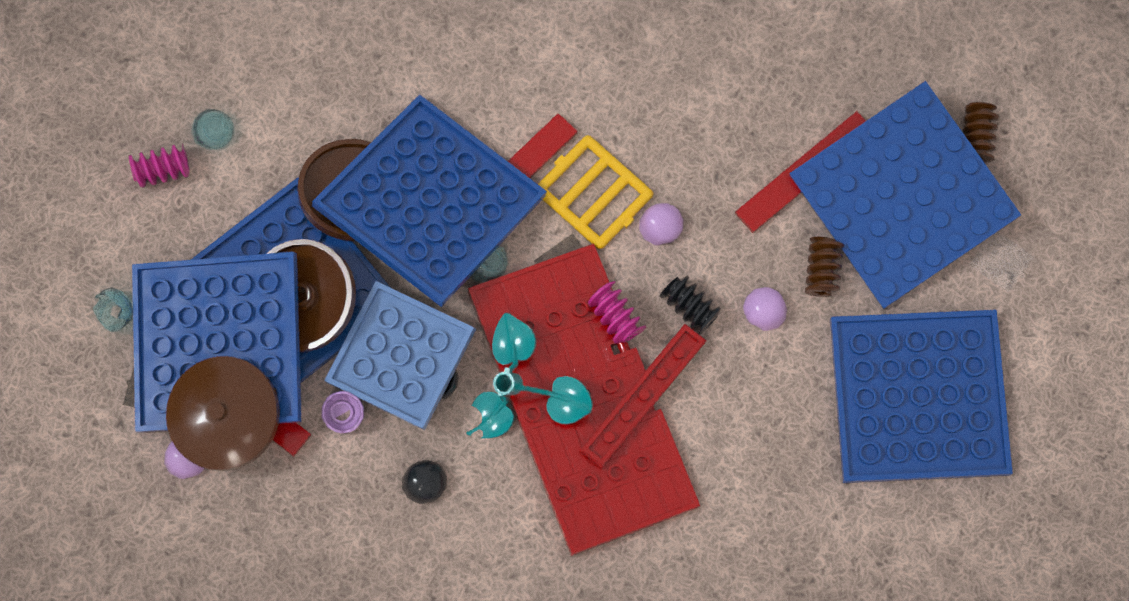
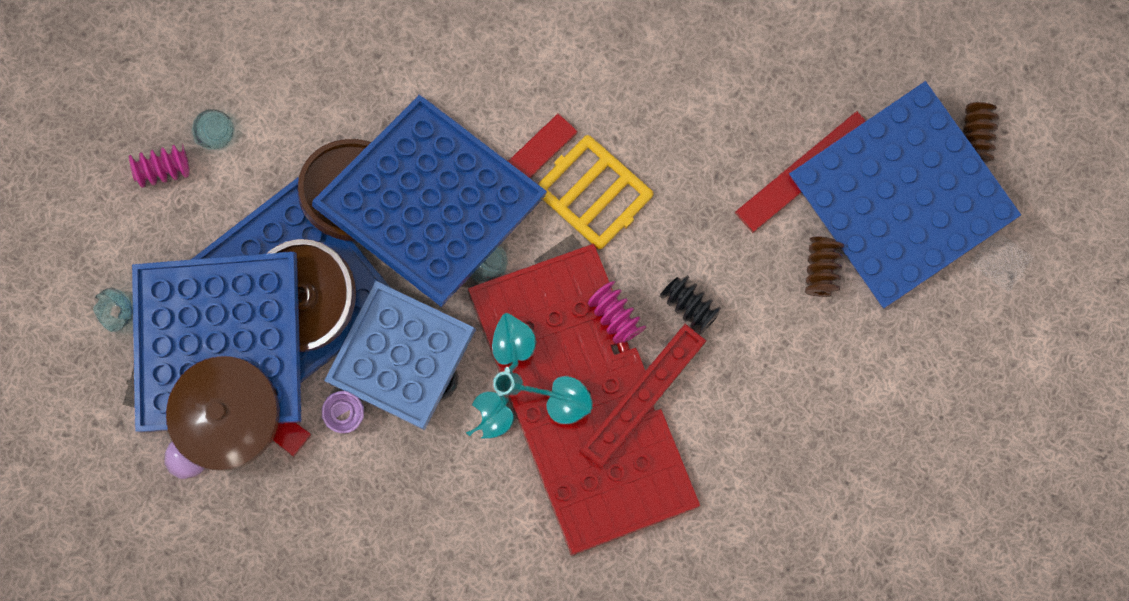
black hair [402,460,447,504] -> none
lavender hair [639,203,683,246] -> none
lavender hair [743,287,787,331] -> none
blue plate [830,310,1013,483] -> none

